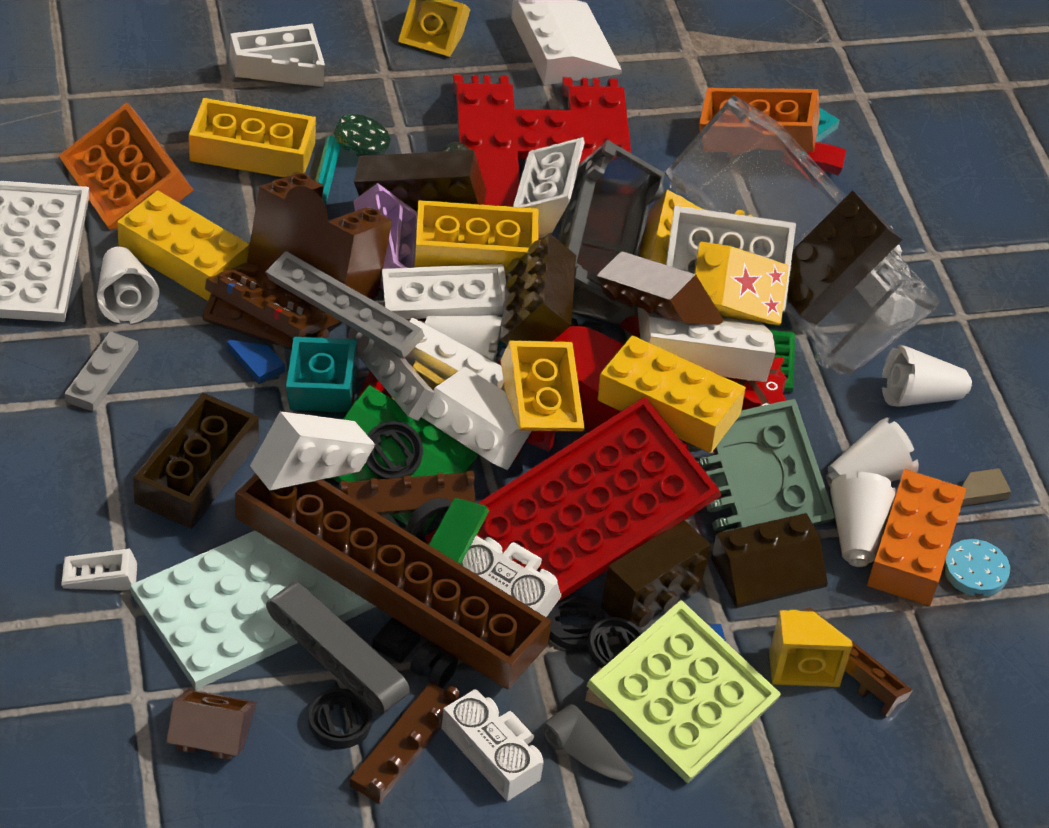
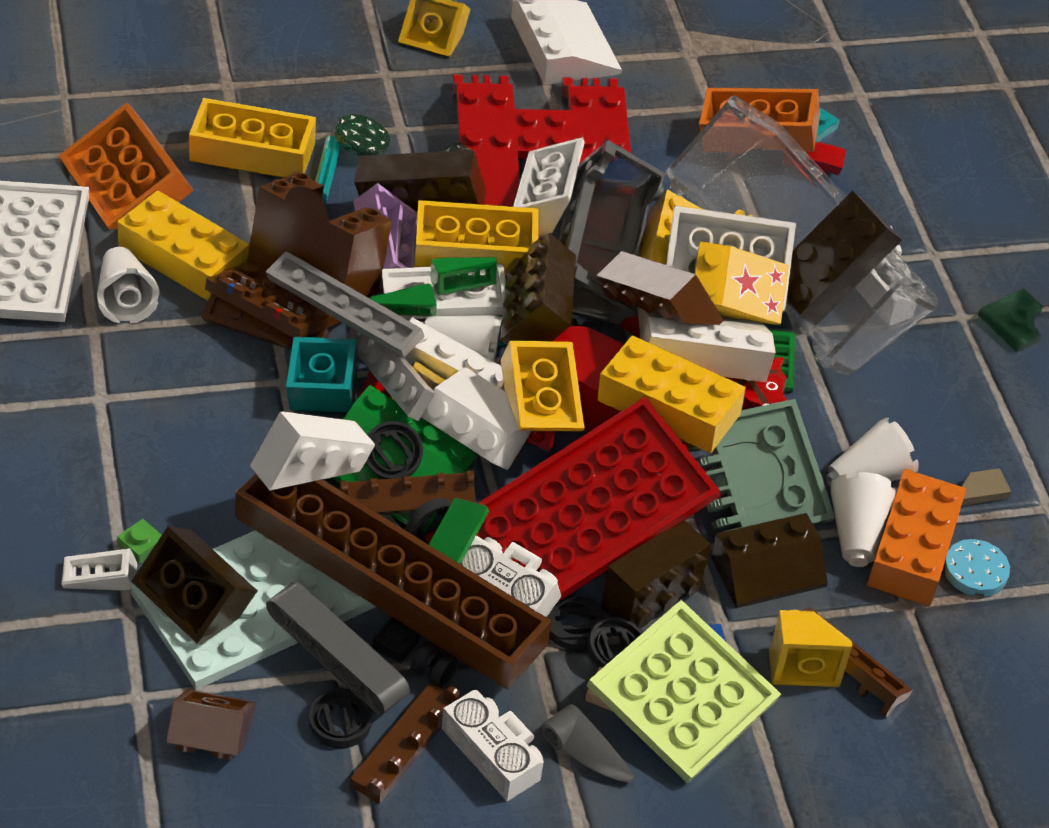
light grey plate [64,331,139,412] -> none
dark brown brick [133,393,259,529] -> none
blue tile [227,340,285,384] -> none
white wedge [230,24,325,87] -> none
white cone [882,345,972,407] -> none
none -> bright green plate [117,519,162,564]
none -> dark brown slope [131,526,258,644]
none -> green slope [370,283,437,316]
none -> green slope [431,257,497,296]
none -> clear green tile [978,288,1043,353]

